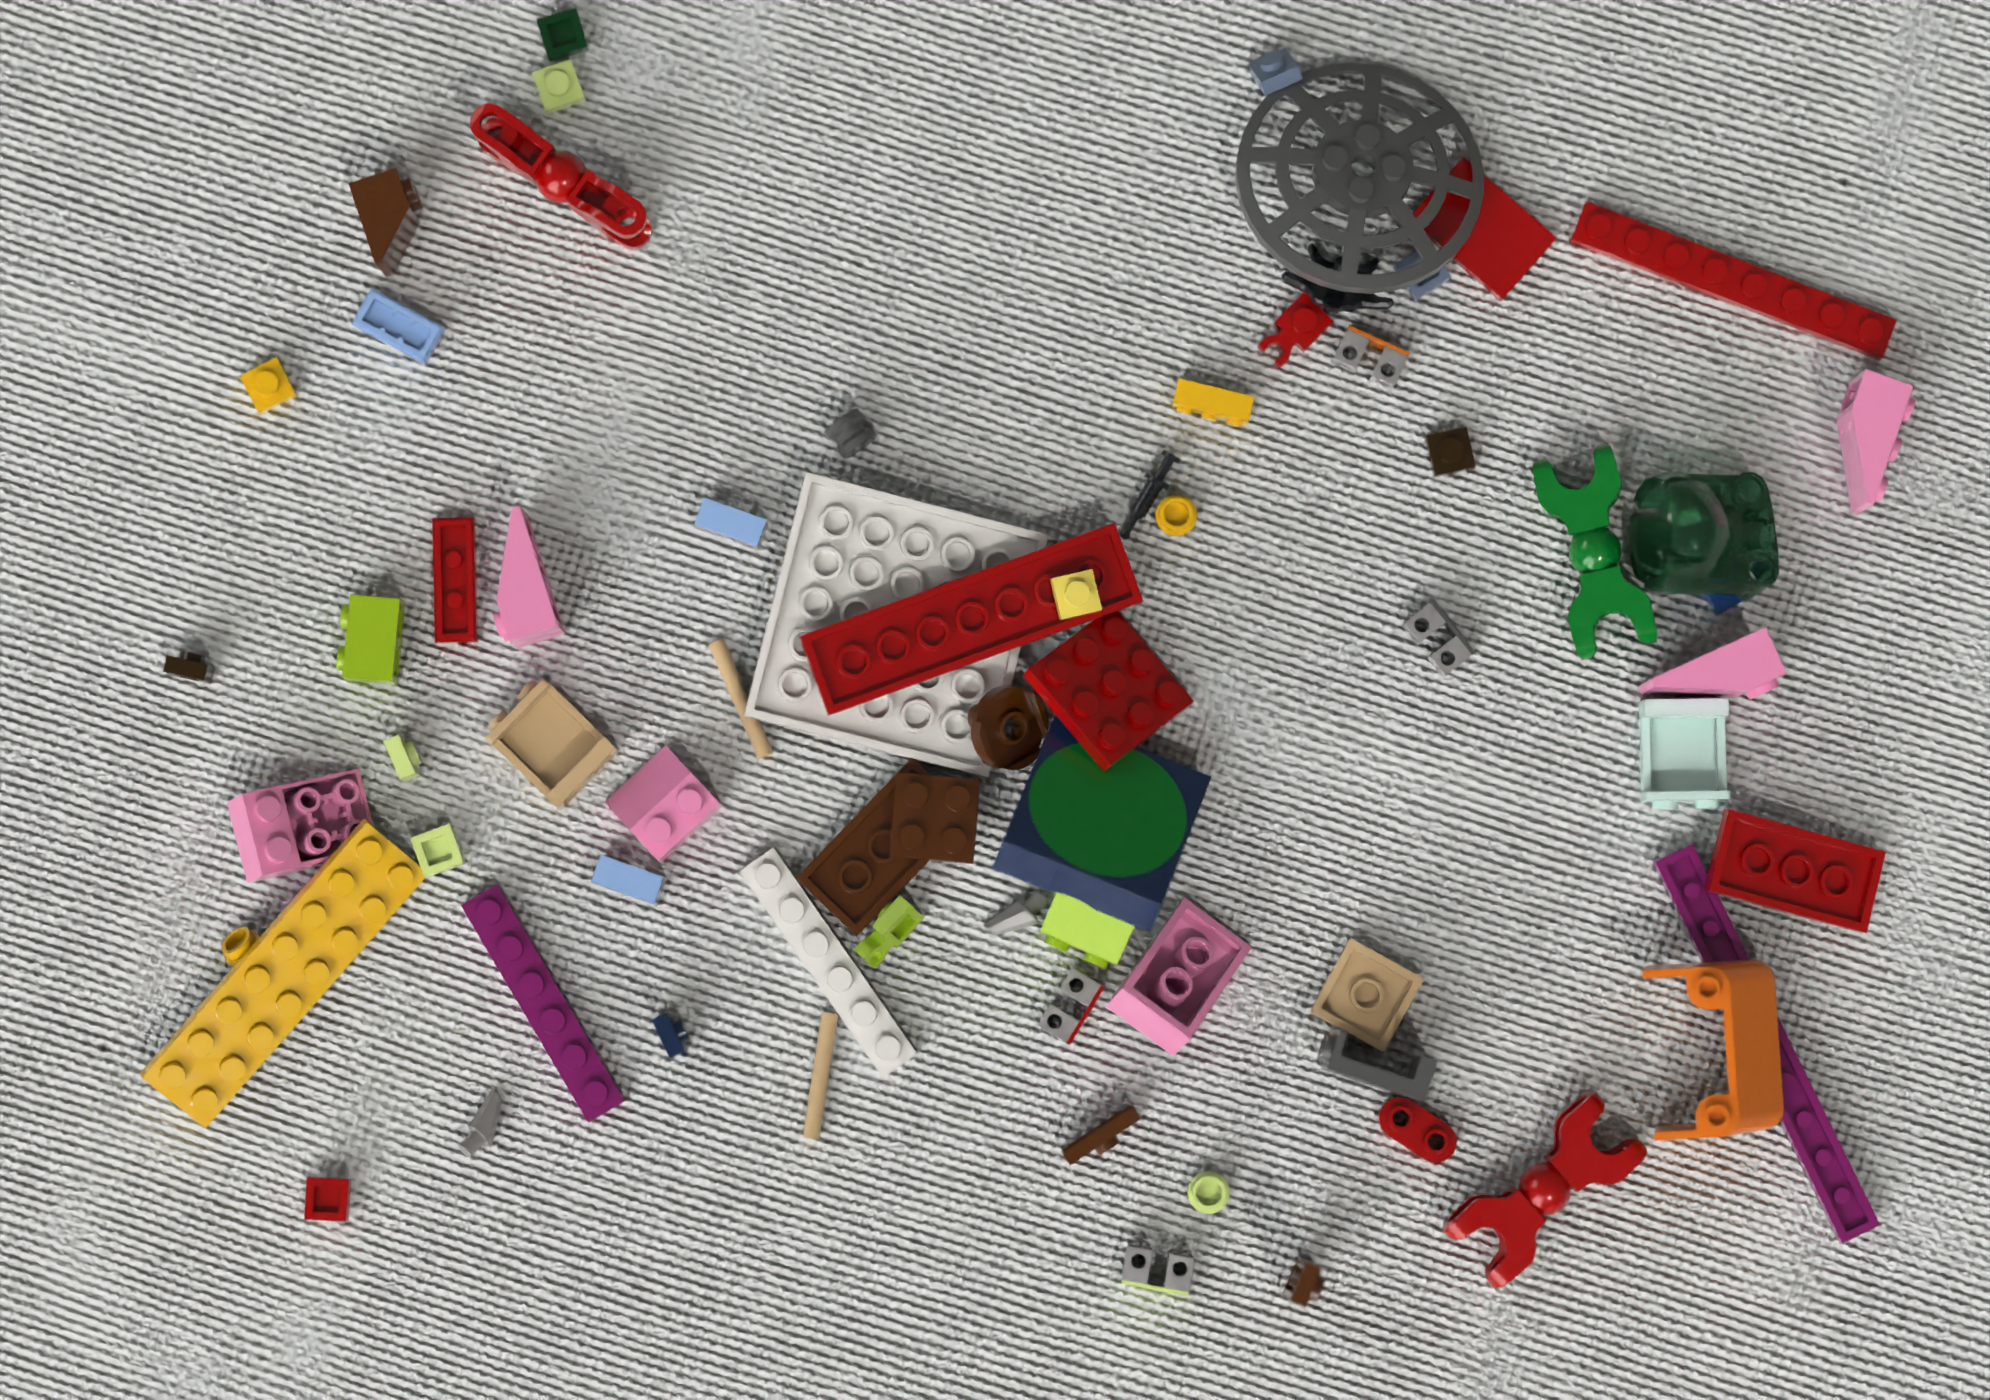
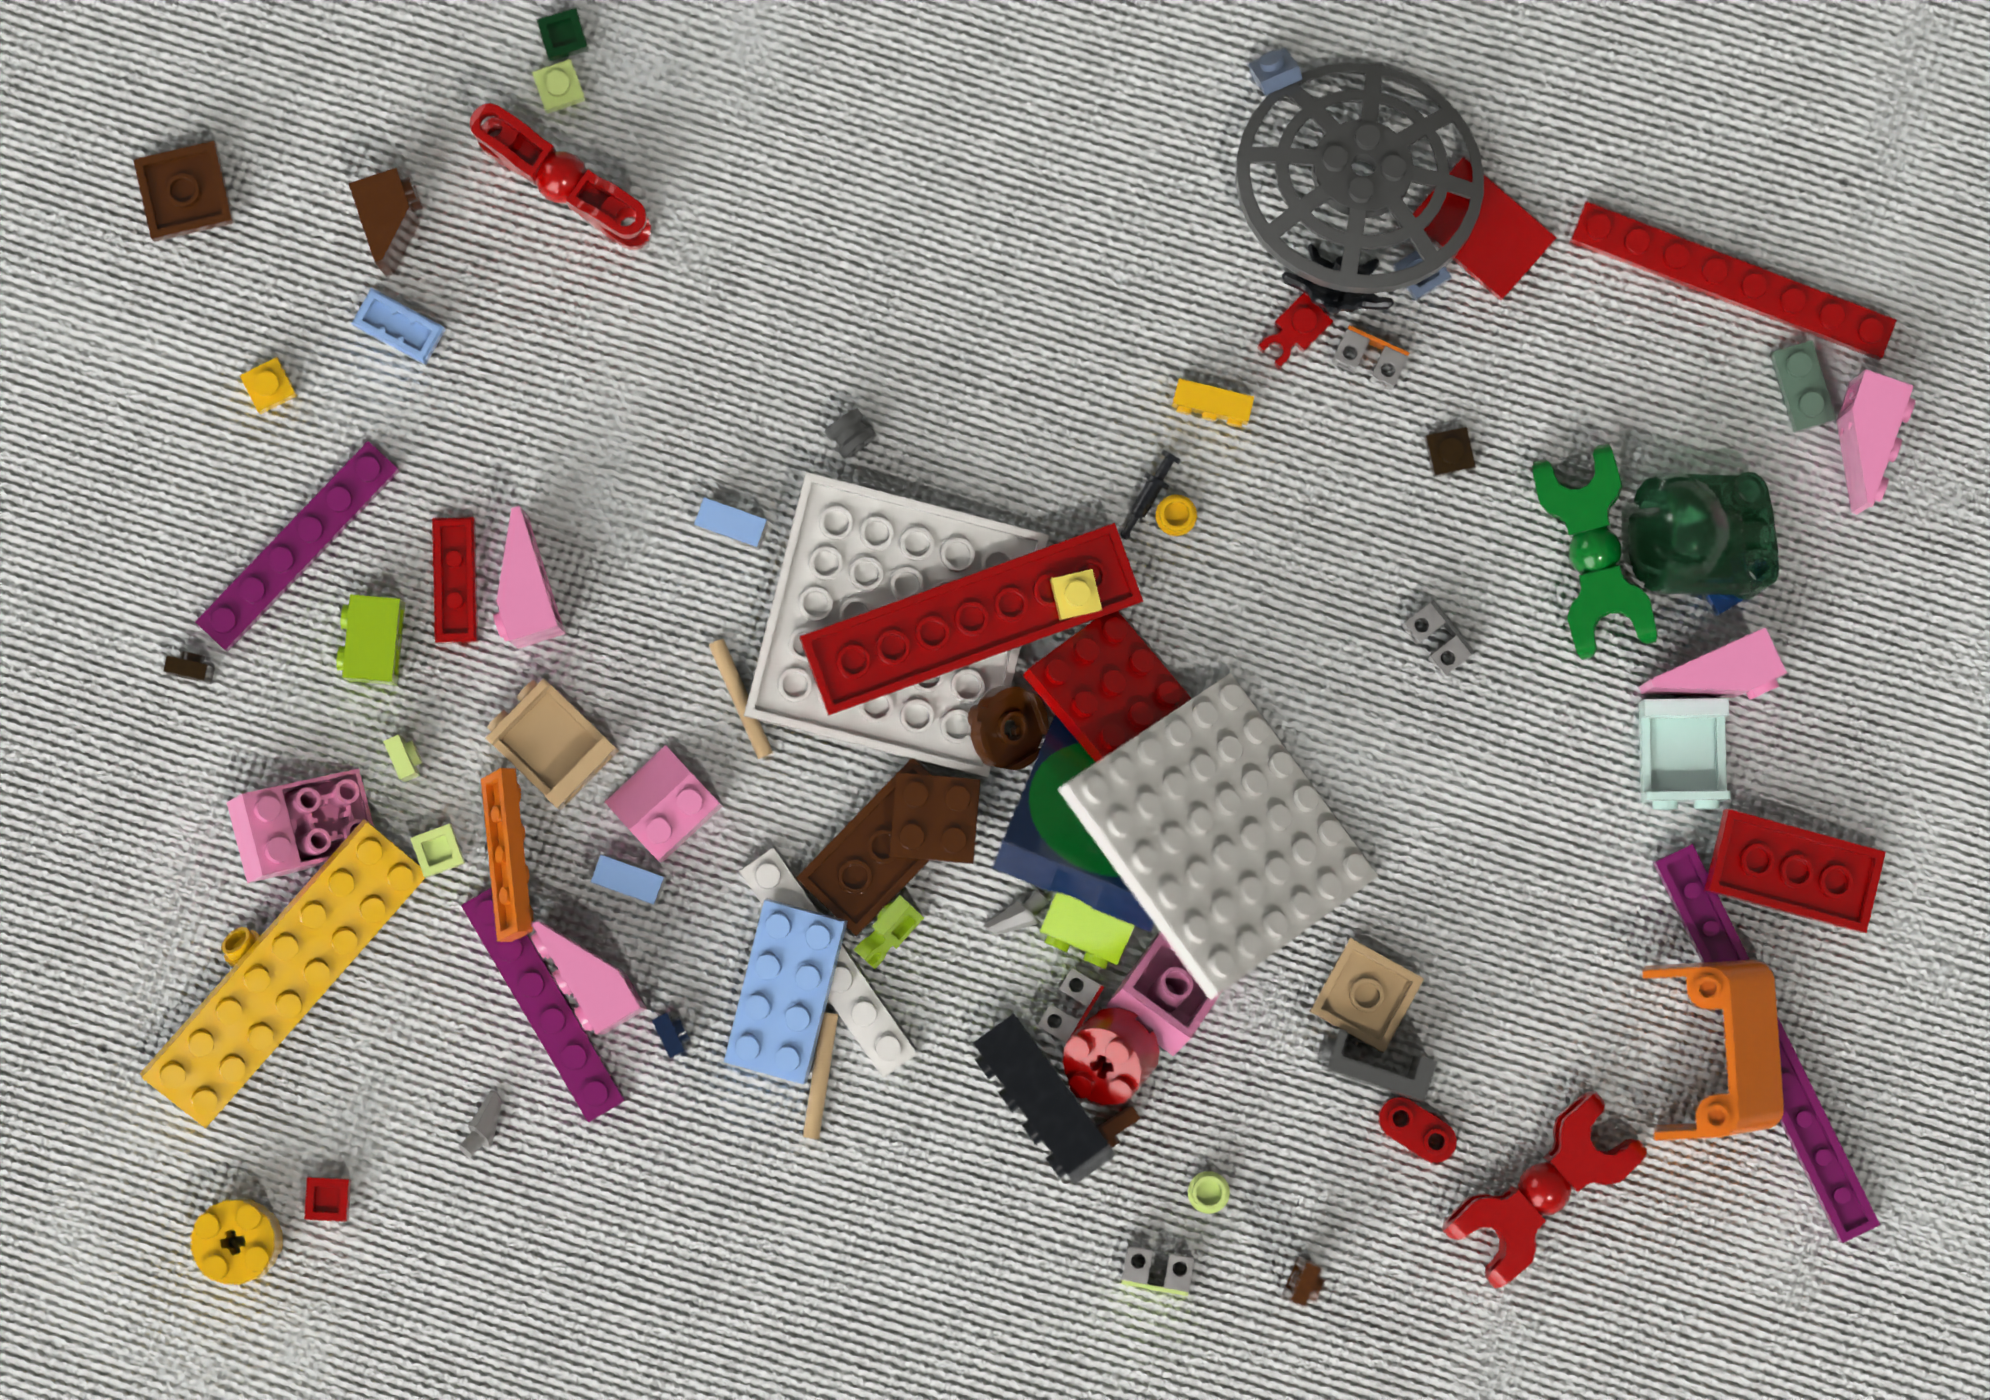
none -> reddish brown plate [133,141,235,242]
none -> yellow brick [191,1199,283,1285]
none -> magenta plate [195,441,400,652]
none -> orange plate [481,768,534,942]
none -> bright pink slope [530,921,647,1035]
none -> light blue plate [724,899,848,1085]
none -> black brick [973,1013,1116,1185]
none -> white plate [1058,673,1378,1000]
none -> red brick [1063,1007,1160,1105]
none -> sand green plate [1770,340,1836,433]

